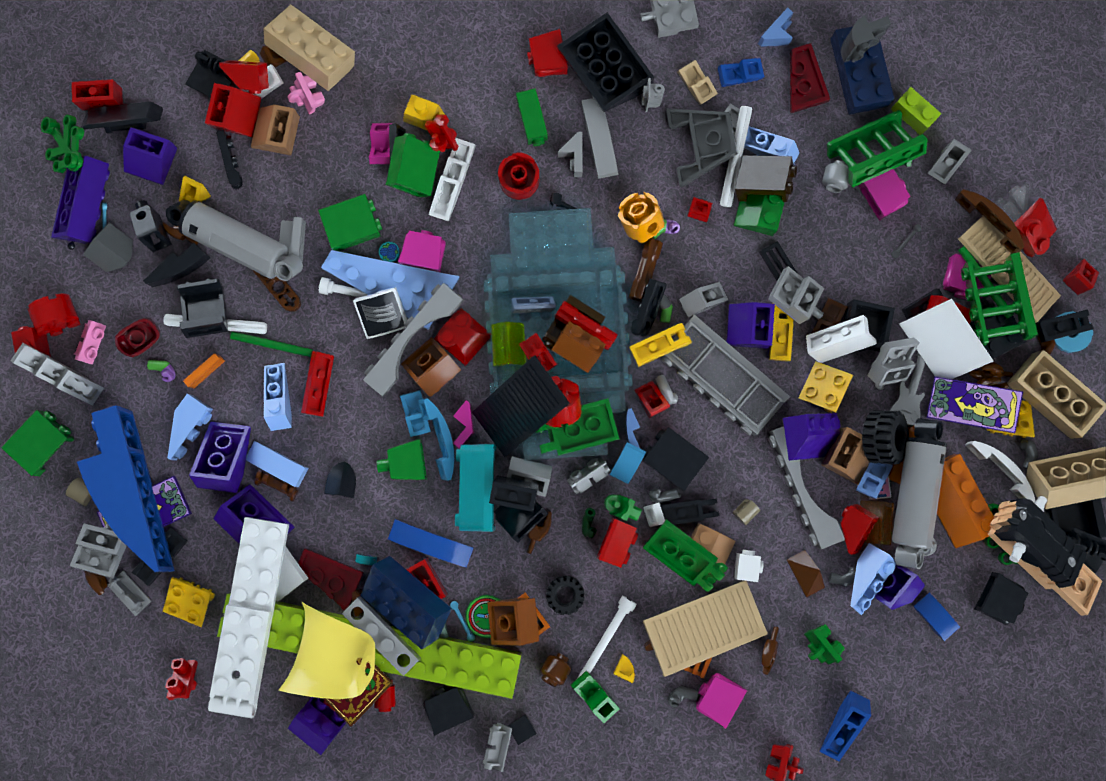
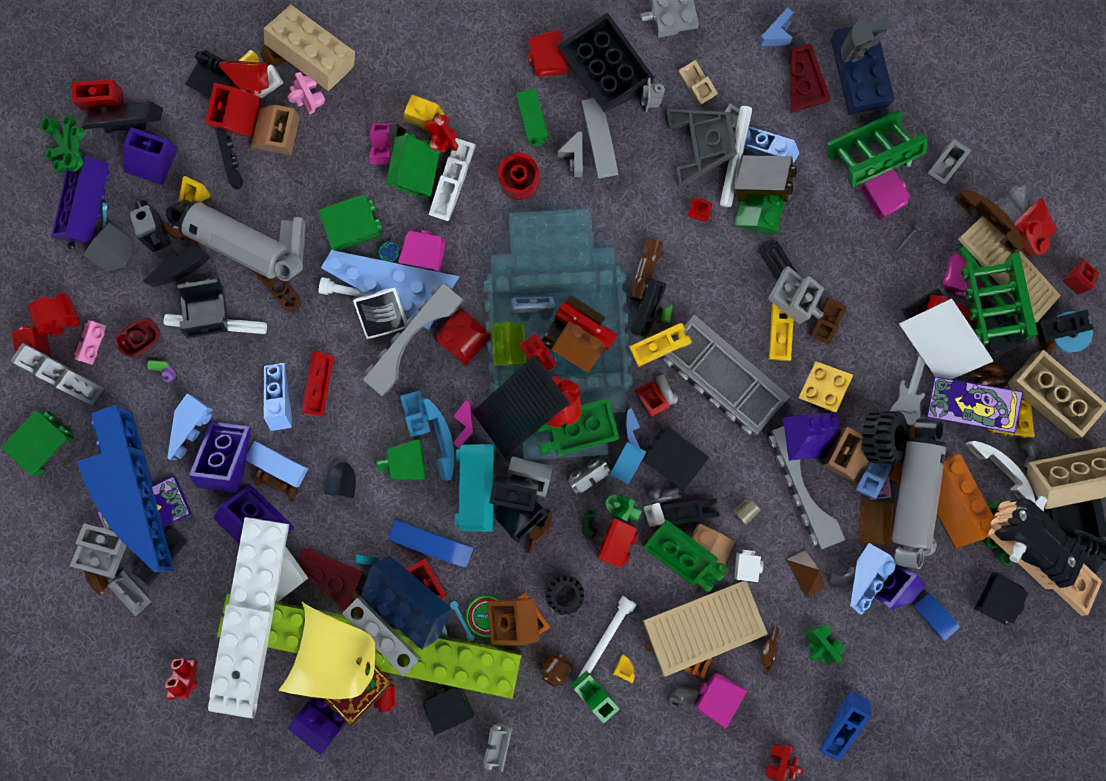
dark tan brick [66,478,92,506] -> none
yellow hinge [163,577,215,627] -> none
orange tile [183,354,225,389] -> none
green bar [230,331,313,357] -> none
dark orange slope [401,337,461,397] -> none
black tile [507,714,537,745] -> none
black hand [550,193,577,213] -> none
light orange brick [618,192,665,243] -> none
medium lavender arm [653,219,680,239] -> none
light grey slope [679,282,728,318] -> none
blue slope [718,58,764,87] -> none
dark purple slope [726,302,775,349] -> none
white panel [806,315,877,363] -> none
light grey head [822,160,849,193] -> none
red slope [840,504,879,555] -> none
black piece [843,299,895,352] -> none
light grey plate [867,338,920,390] -> none
lime brick [891,87,941,135] -> none

